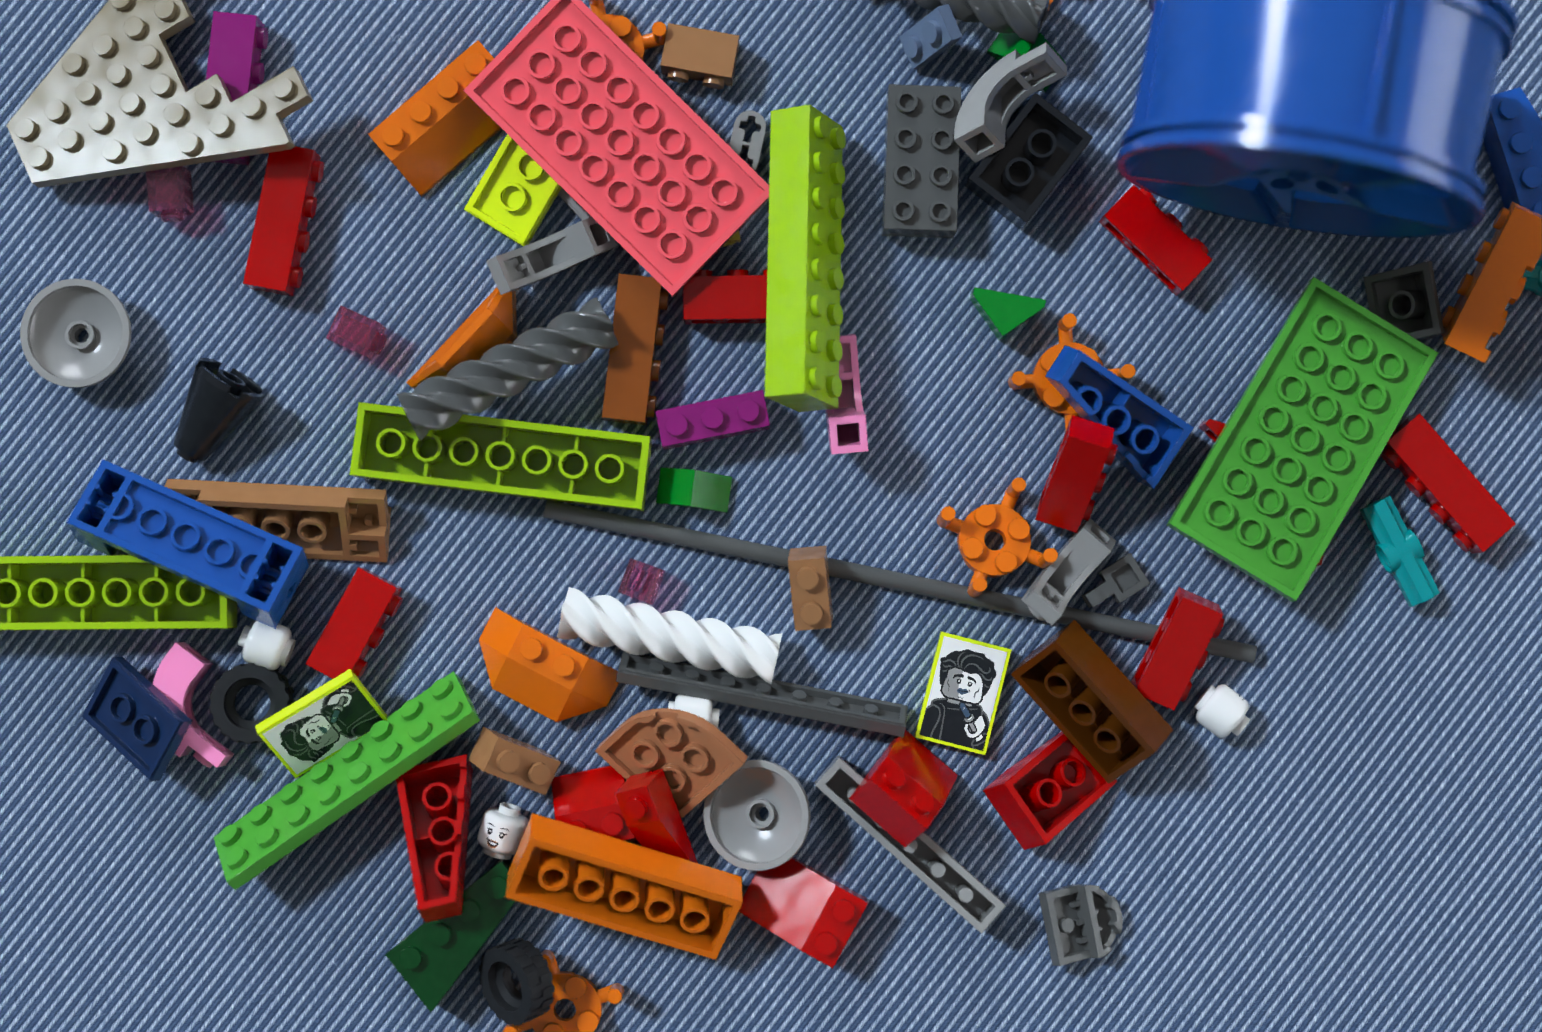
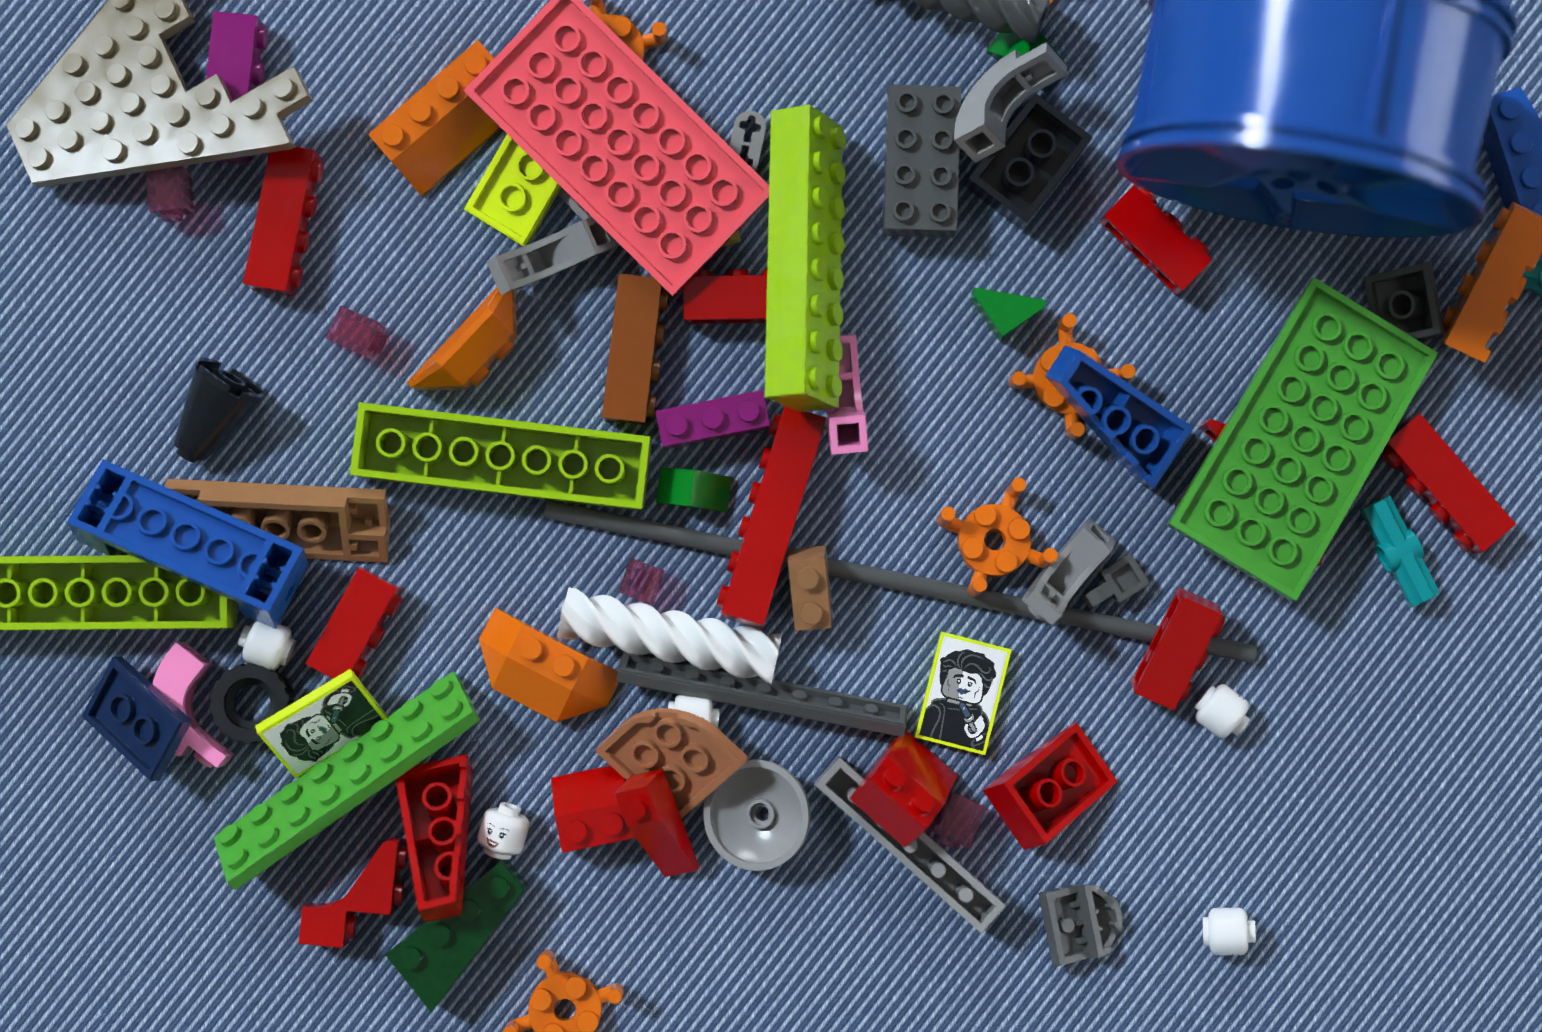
light grey dish [20,279,132,388] -> none
dark grey piece [396,297,619,441] -> none
medium nougat brick [468,726,561,795] -> none
black tyre [479,938,555,1026] -> none
orange brick [505,813,743,960] -> none
medium nougat brick [660,23,740,89] -> none
red slope [739,857,868,968] -> none
sand blue plate [899,4,963,70] -> none
reddish brown brick [1011,619,1174,784] -> none
red brick [1035,415,1118,533] -> none
none -> red arch [298,837,408,948]
none -> red brick [716,406,827,630]
none -> clear pink brick [933,791,987,850]
none -> white head [1203,908,1256,955]

